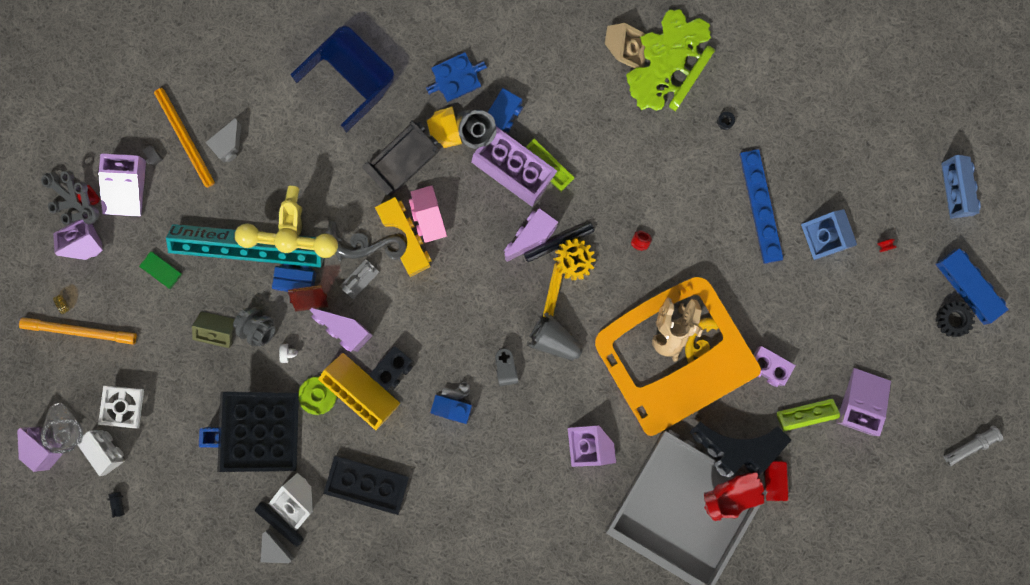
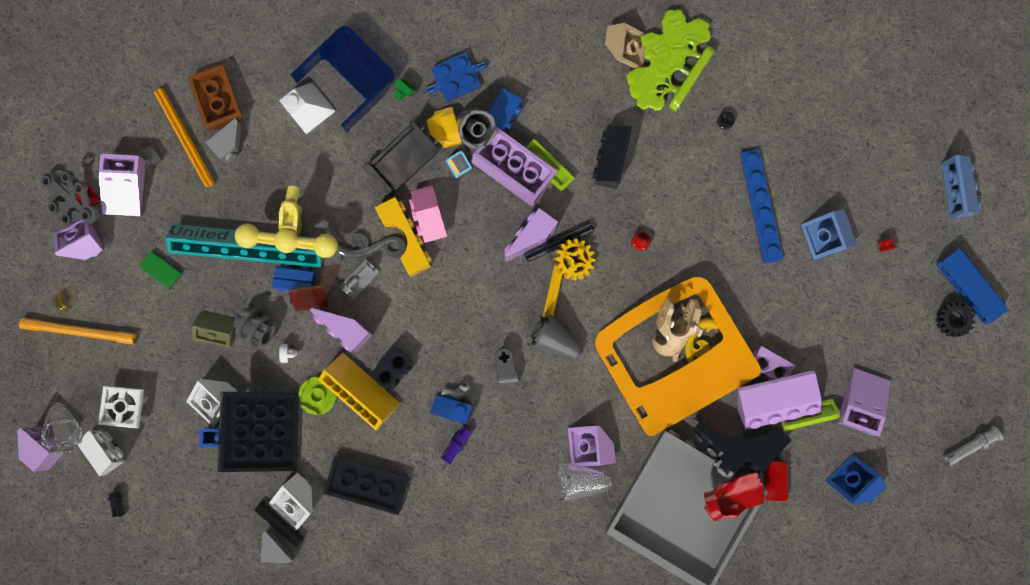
none -> white slope [186,379,238,427]
none -> dark orange slope [188,63,243,130]
none -> white slope [279,83,335,134]
none -> green tile [394,78,418,100]
none -> dark purple pin [440,426,472,465]
none -> slope [446,150,472,178]
none -> clear cone [557,462,613,502]
none -> black slope [592,126,632,189]
none -> lavender slope [738,370,822,430]
none -> blue slope [825,454,887,505]

